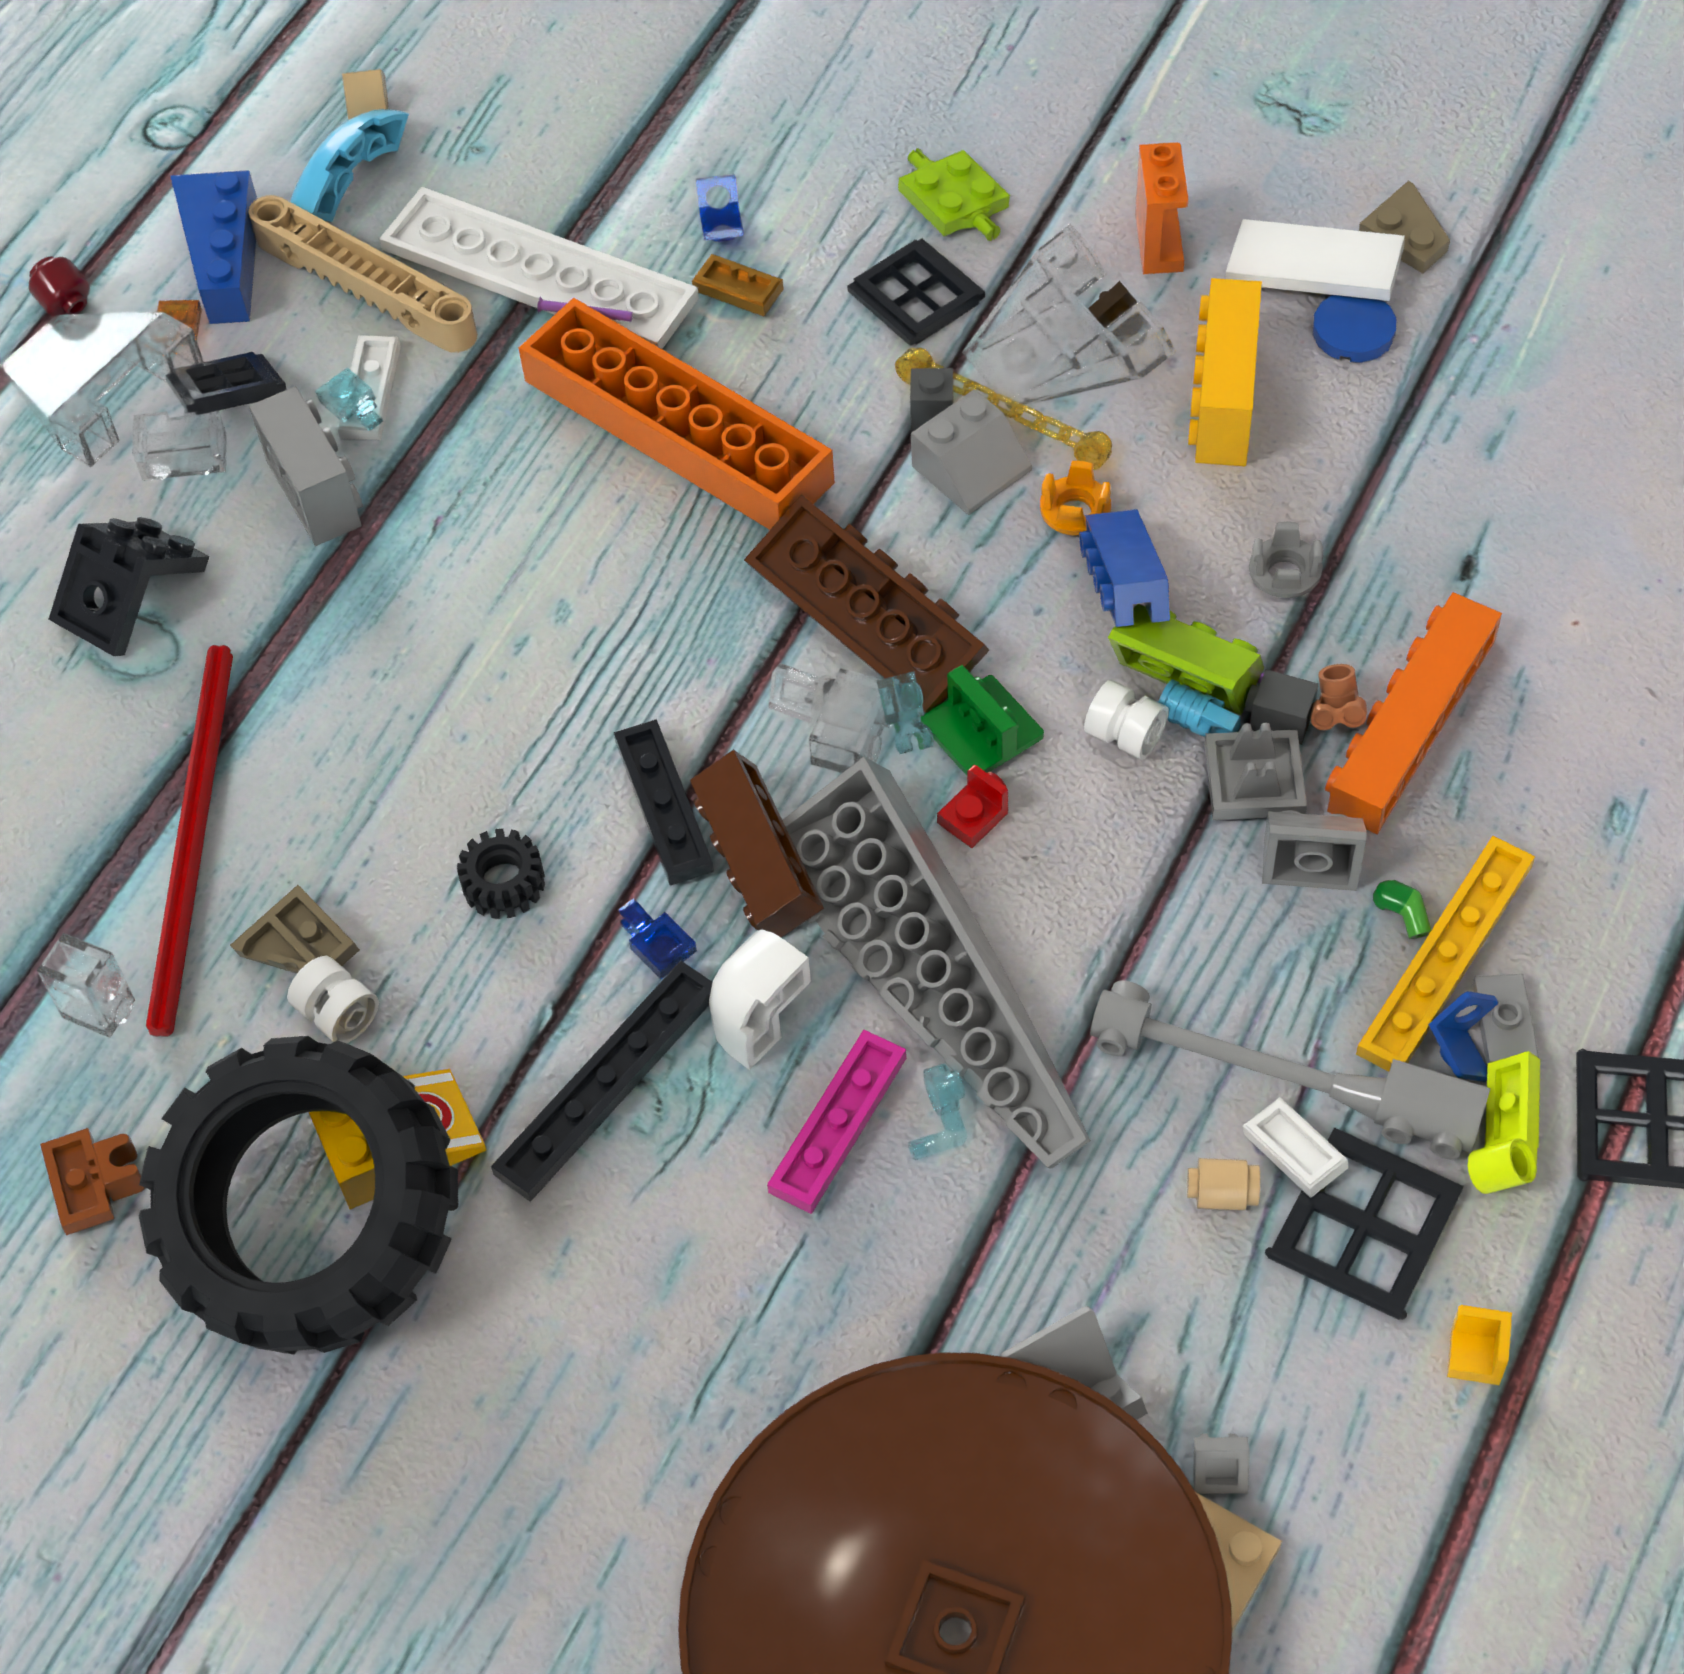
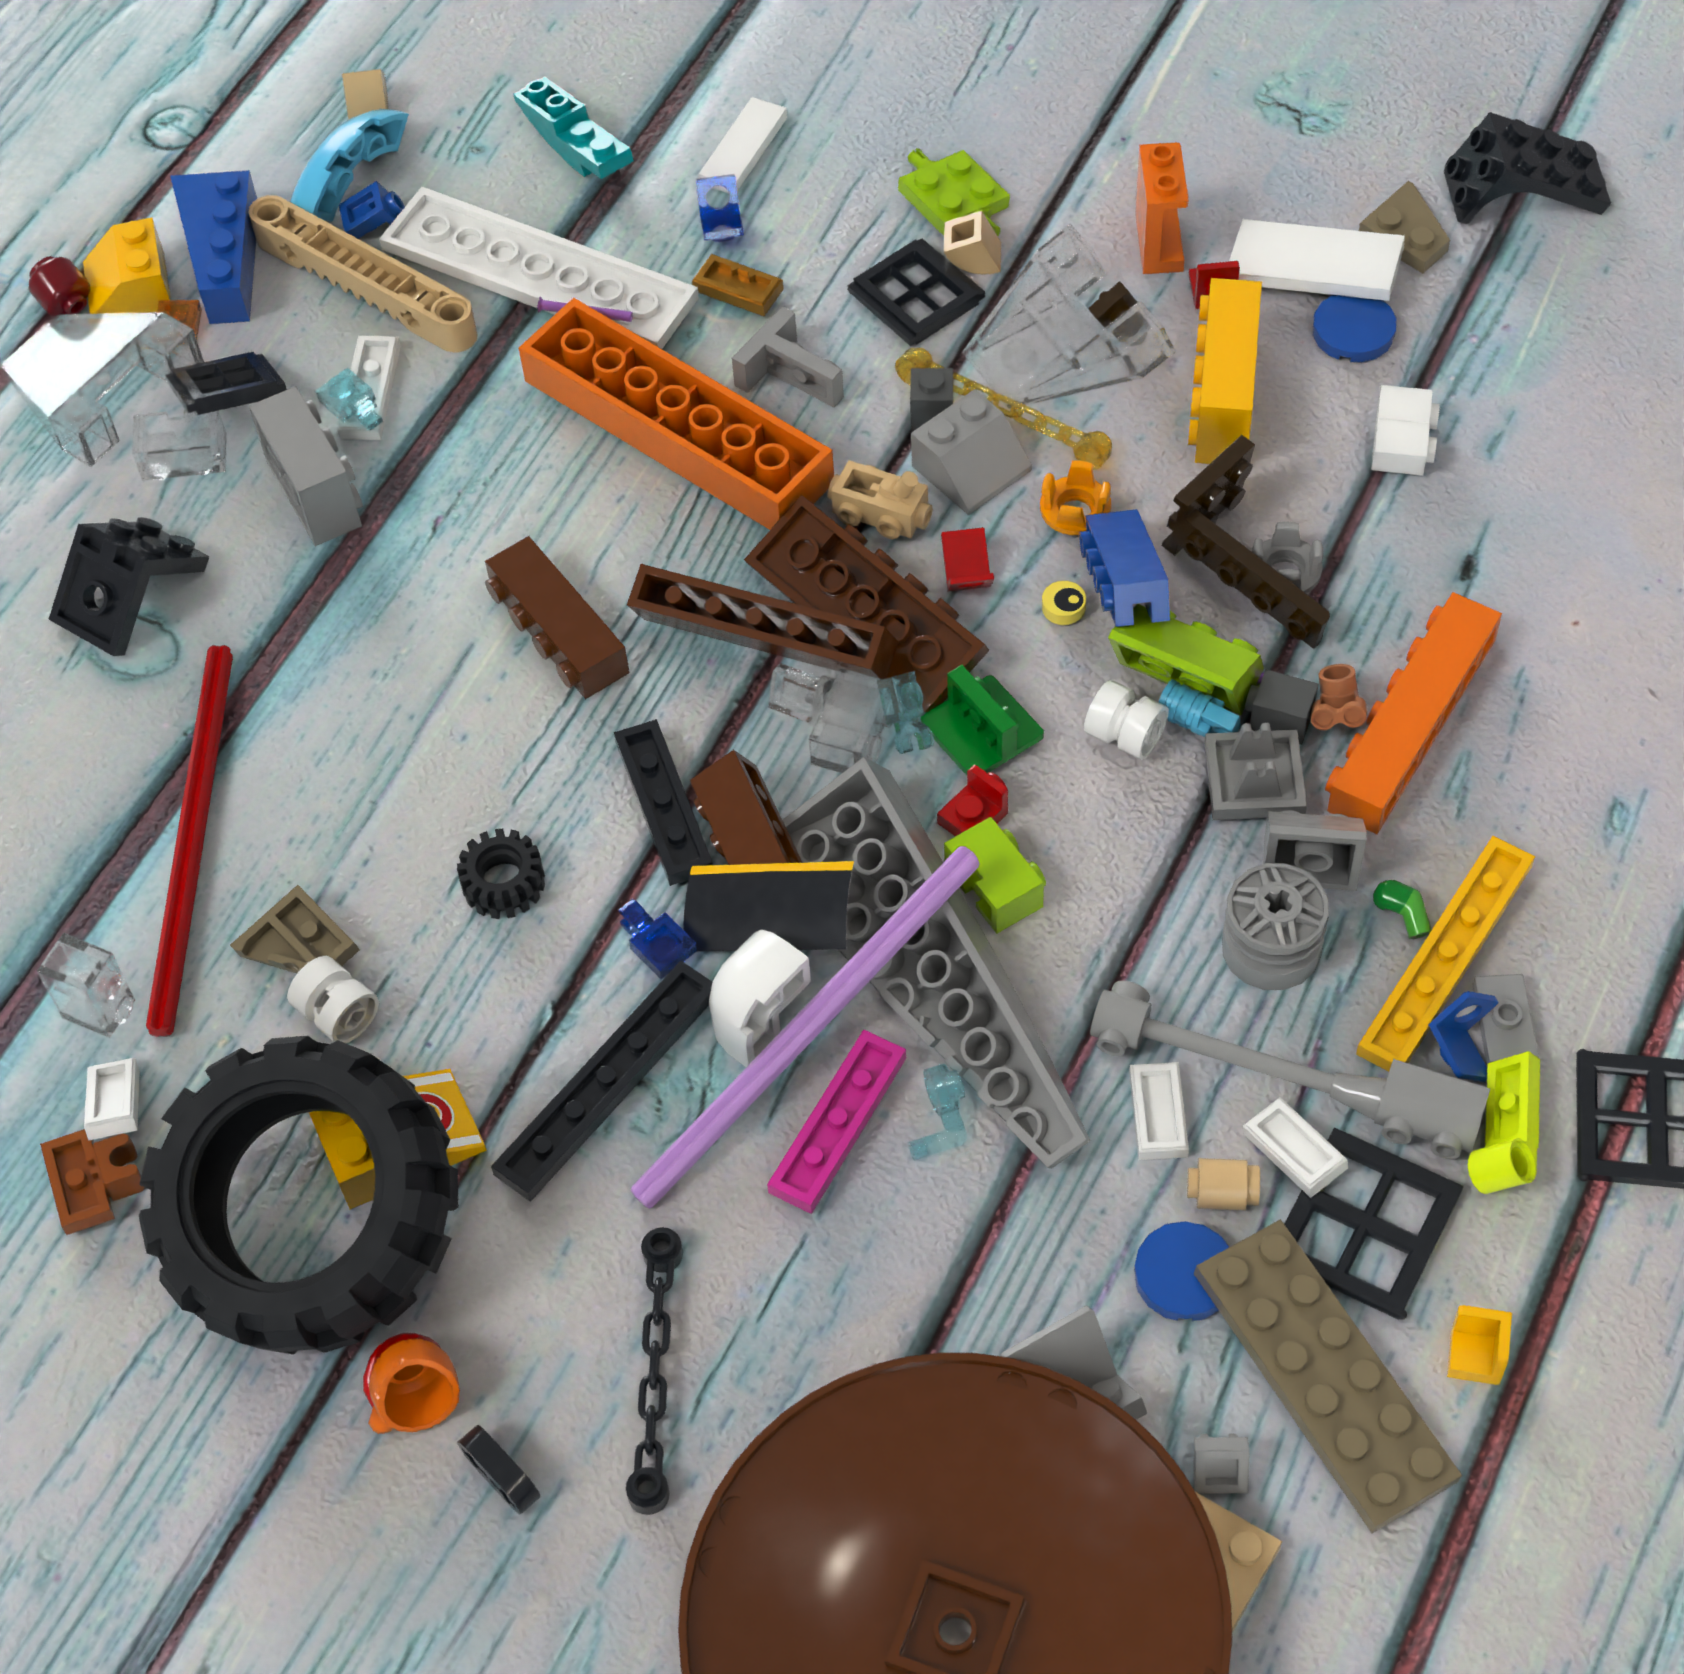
none -> yellow slope [83,217,172,324]
none -> white tile [84,1058,140,1140]
none -> blue bracket [339,181,405,239]
none -> orange piece [363,1333,460,1434]
none -> black beam [457,1425,541,1515]
none -> reddish brown brick [485,536,630,700]
none -> teal slope [513,77,634,179]
none -> black piece [626,1227,683,1515]
none -> reddish brown brick [627,564,898,684]
none -> lavender axle [631,846,980,1208]
none -> black sticker [683,861,854,952]
none -> white tile [699,97,787,195]
none -> light grey bracket [732,307,844,408]
none -> tan brick [828,460,933,539]
none -> red bracket [941,527,994,592]
none -> tan brick [944,211,1001,274]
none -> lime brick [944,817,1046,934]
none -> light yellow tile [1042,581,1086,625]
none -> white tile [1129,1062,1189,1160]
none -> blue tile [1134,1221,1229,1321]
none -> dark brown bracket [1162,435,1330,649]
none -> red bracket [1188,261,1240,309]
none -> dark tan plate [1194,1219,1462,1533]
none -> light grey wheel [1222,863,1329,990]
none -> white brick [1371,385,1440,476]
none -> black bracket [1444,112,1611,224]

